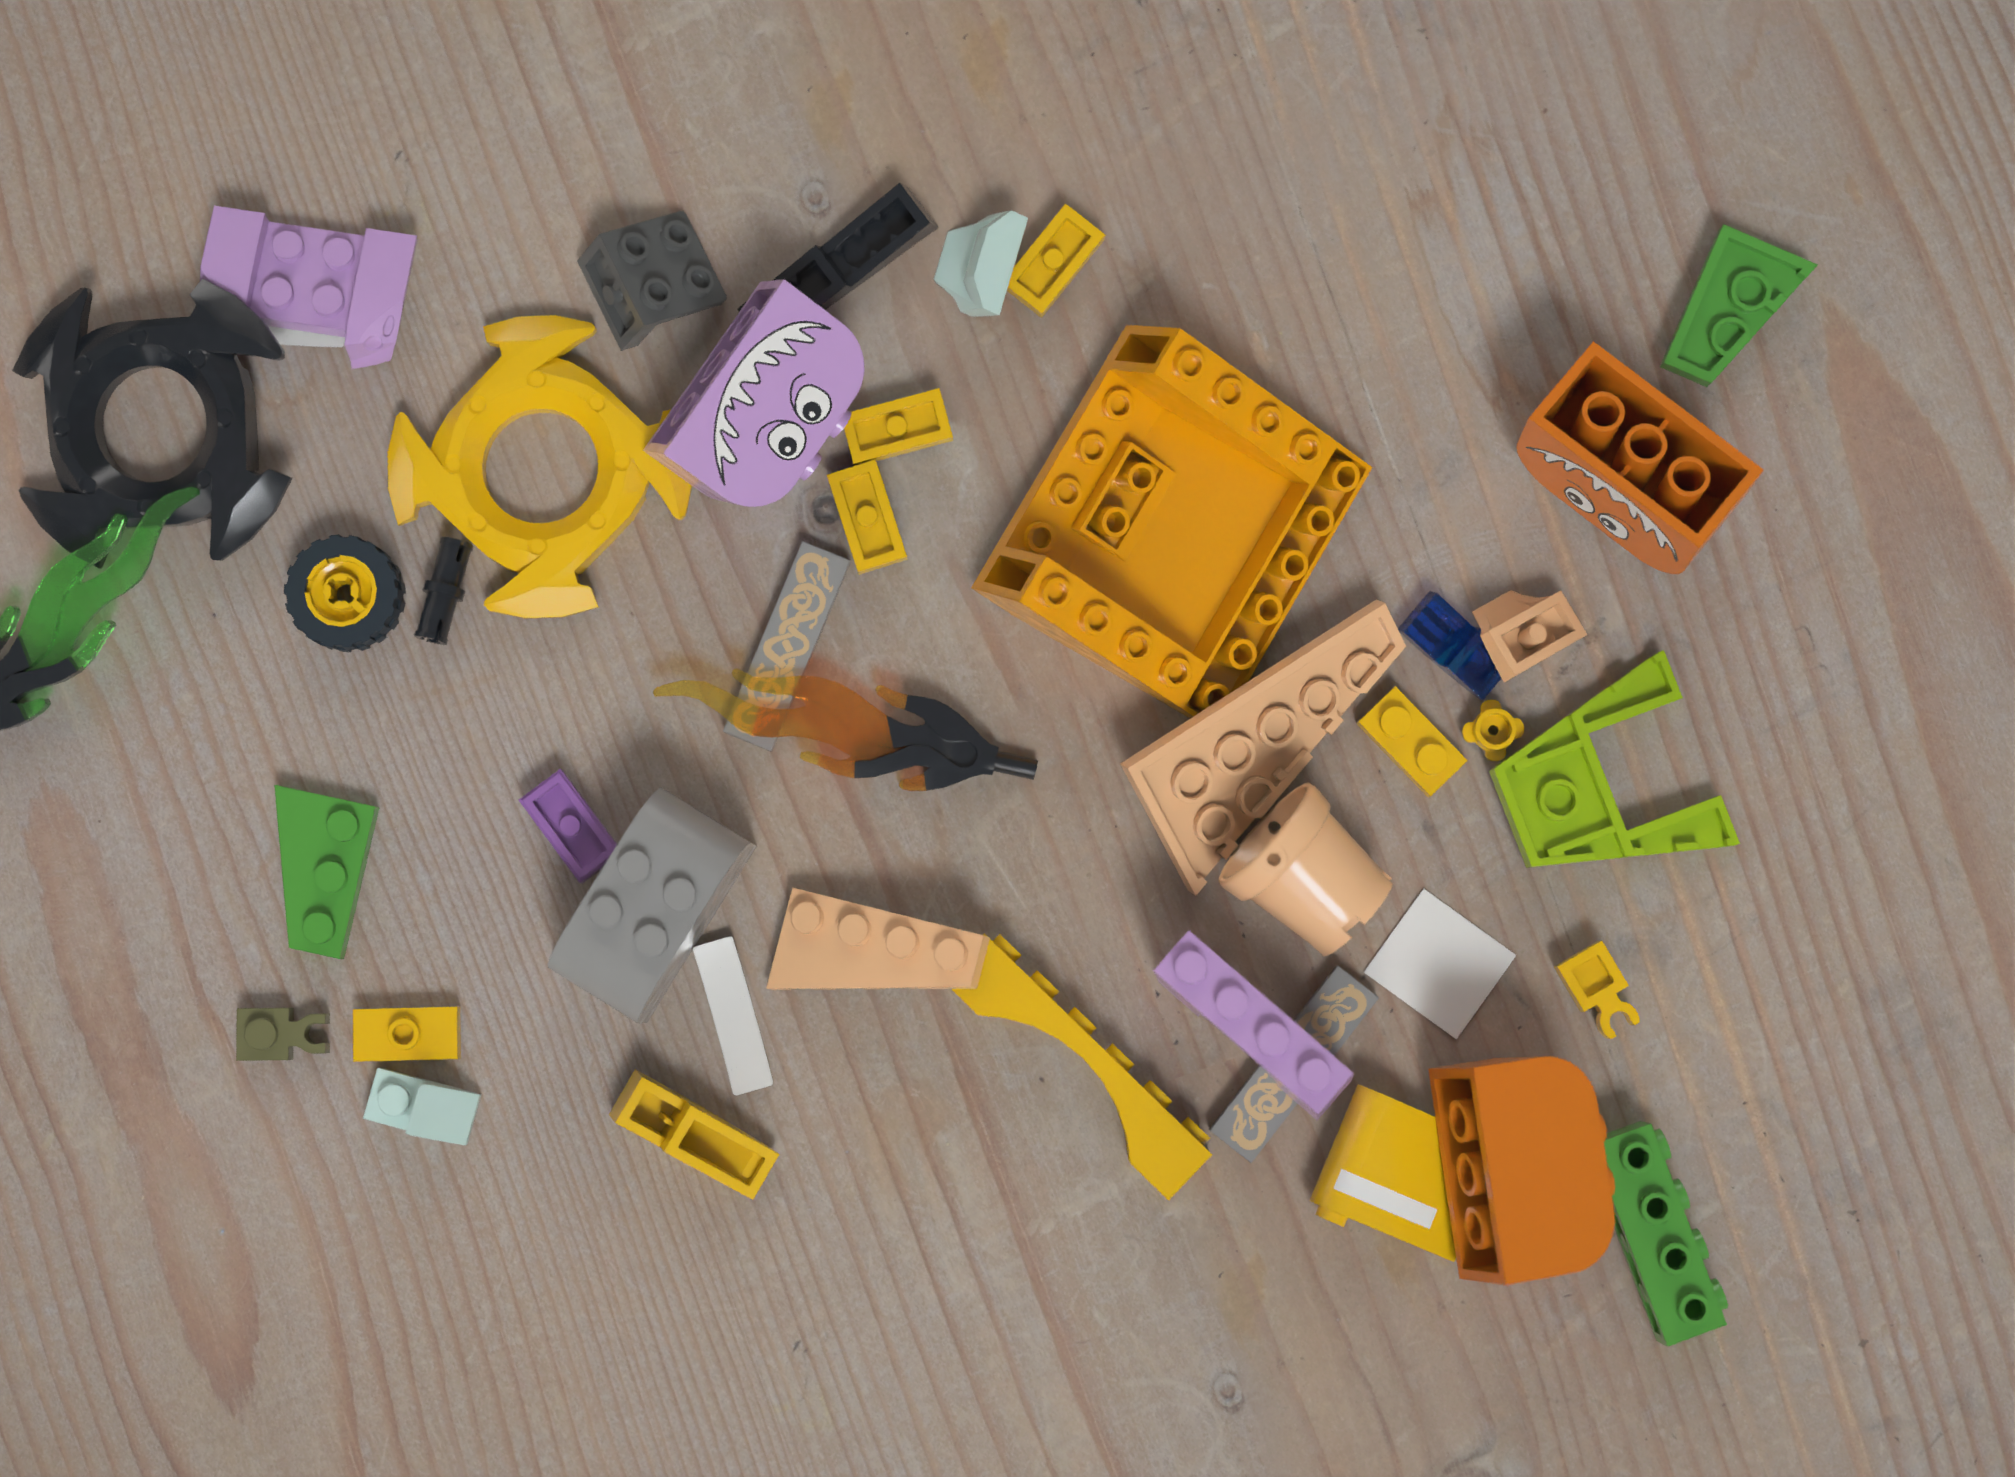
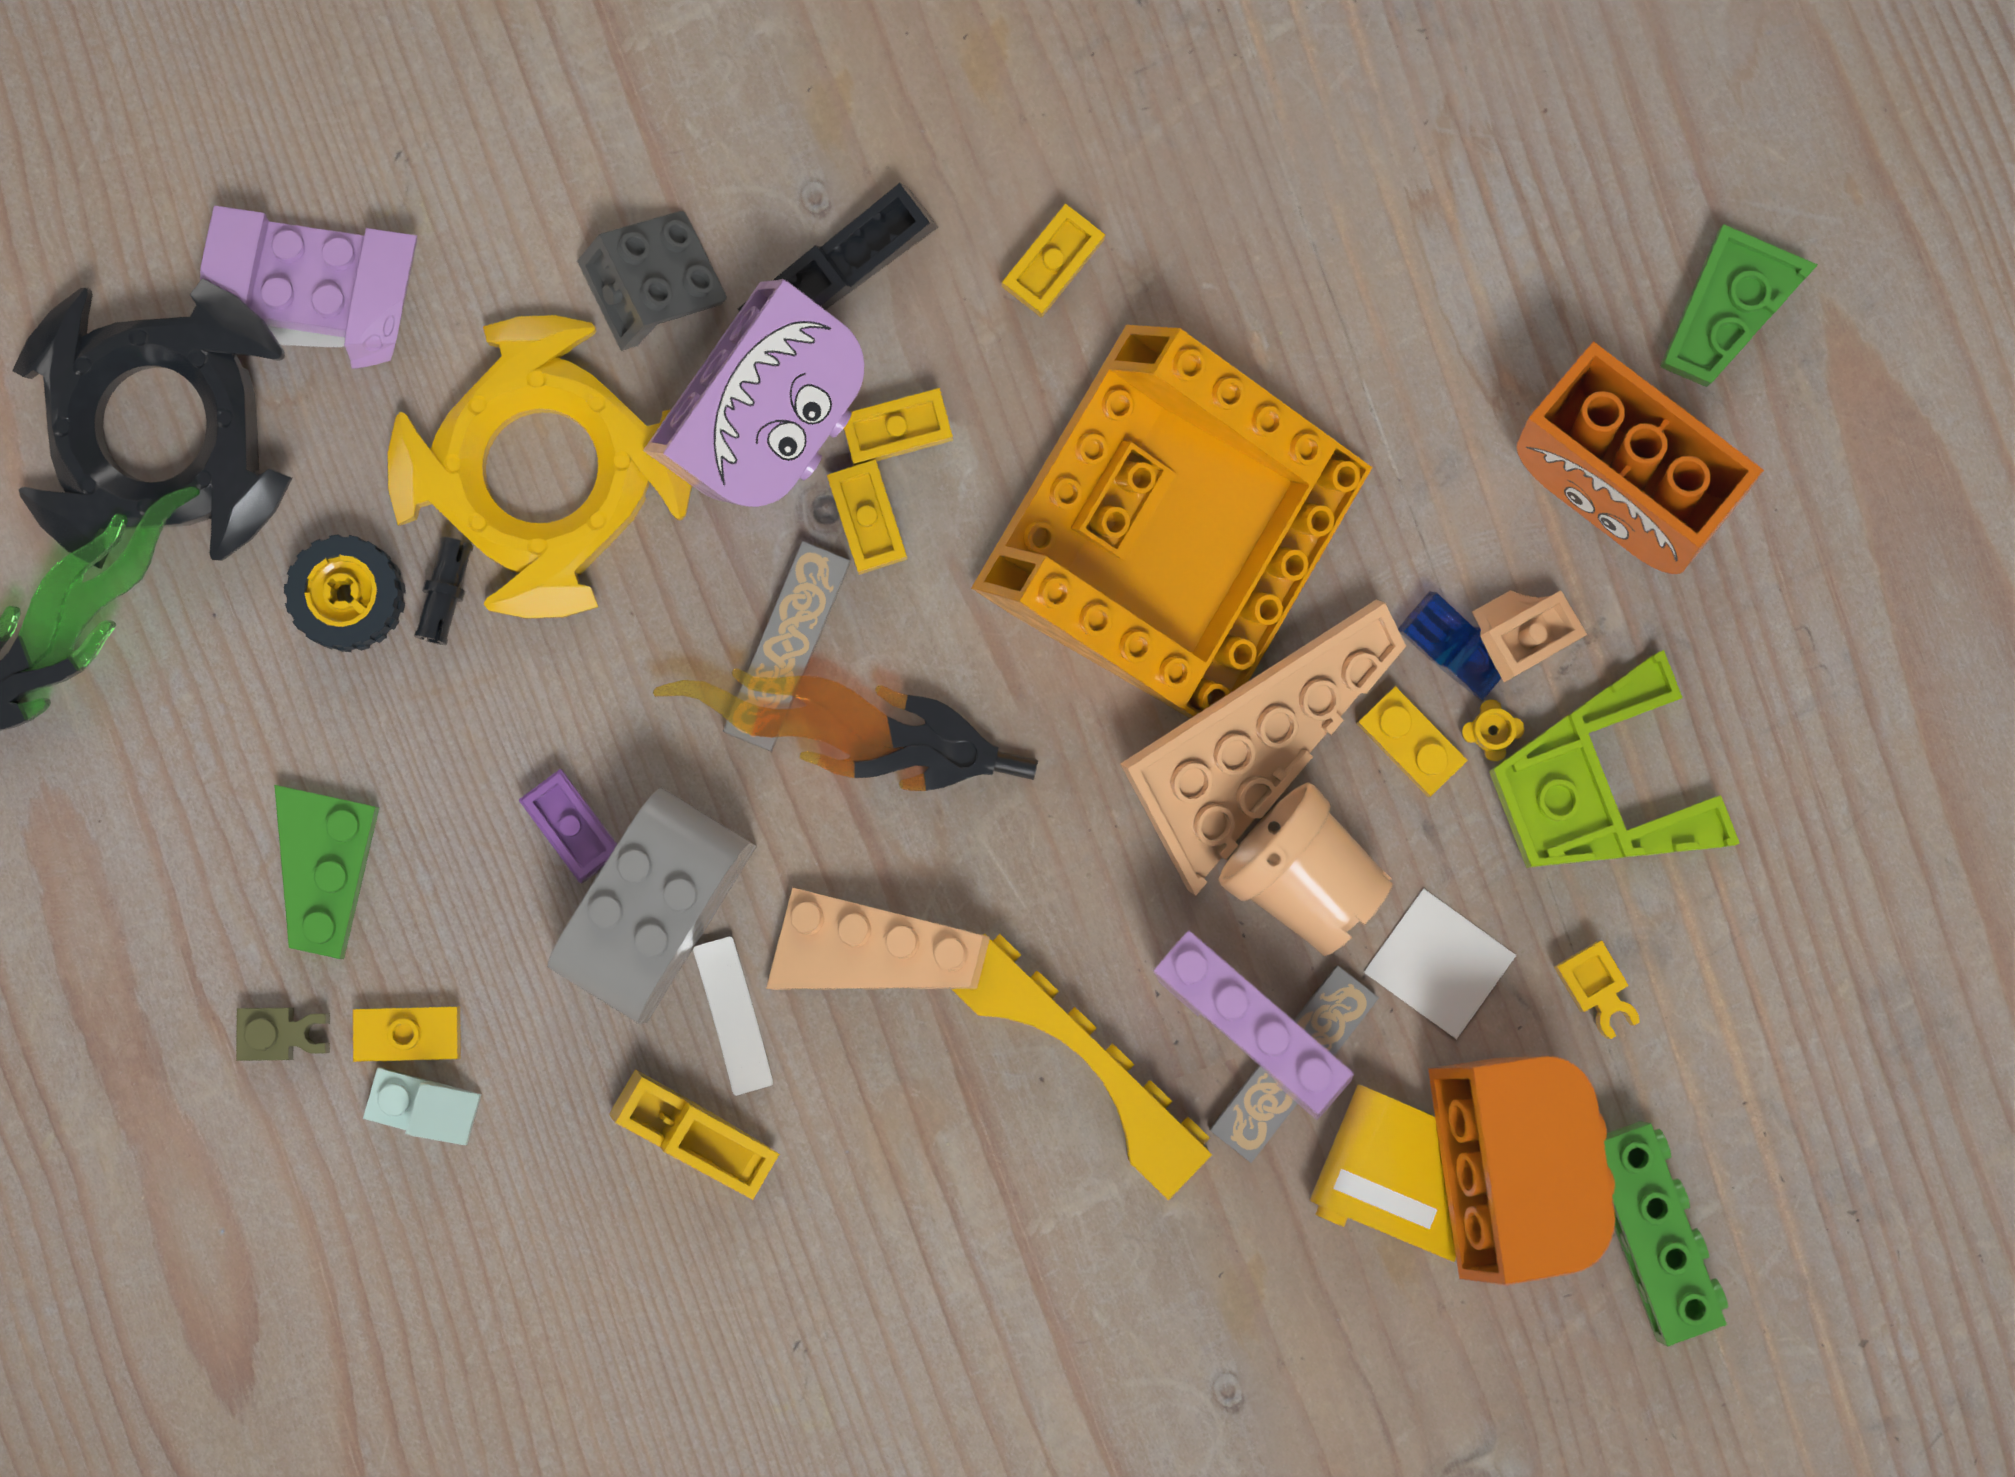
light aqua slope [934,210,1028,317] -> none

